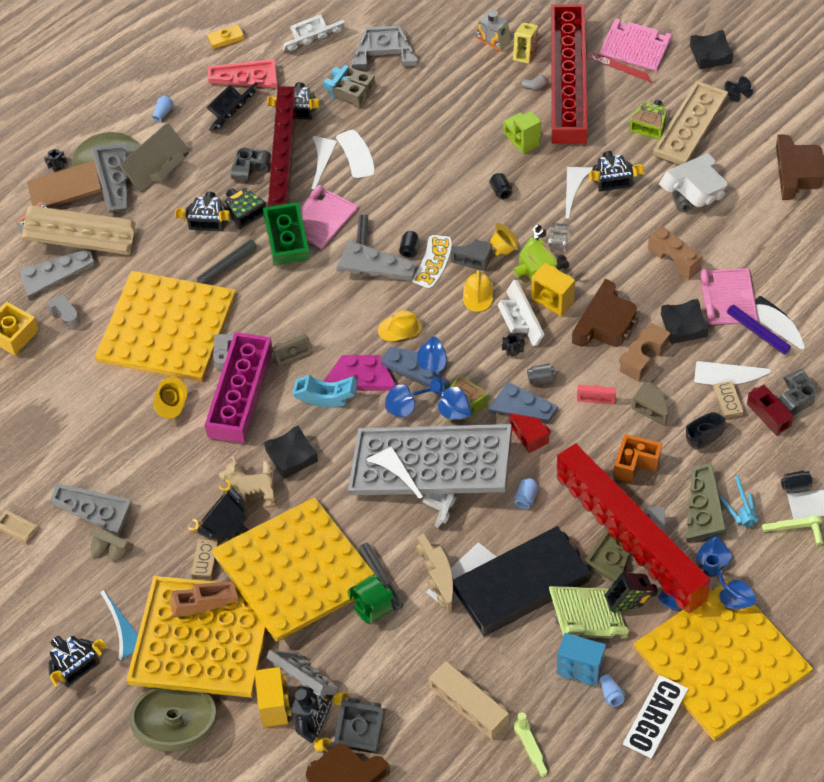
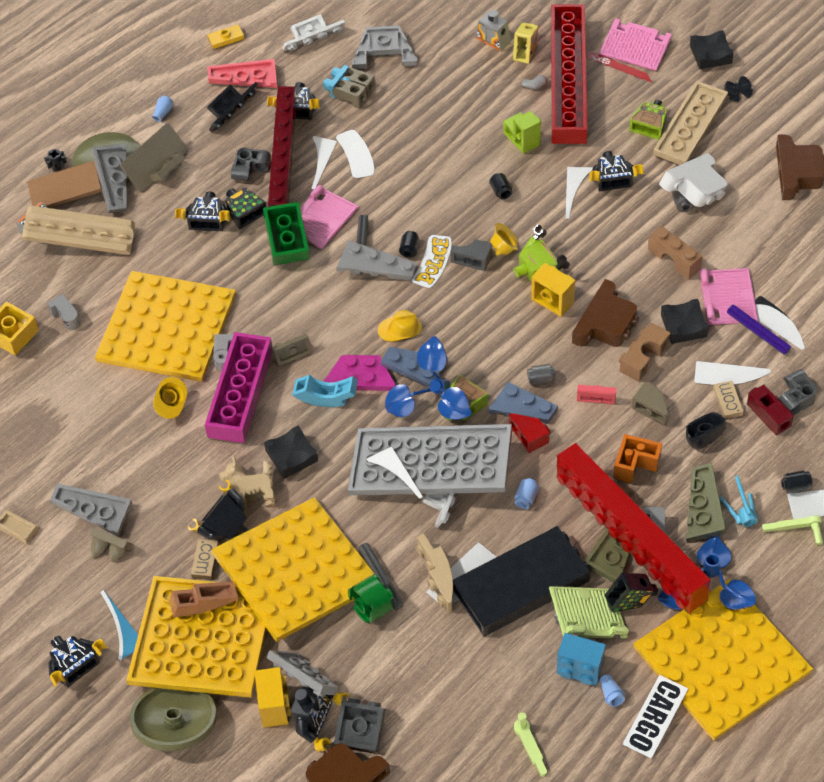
light grey wing [19,249,95,300] -> none
dark grey axle [196,239,256,284] -> none
tan brick [428,661,509,740] -> none
yellow piece [463,270,493,312] -> none
white bracket [498,280,544,346] -> none
black gear [502,333,525,357] -> none
clear brick [548,222,572,252] -> none

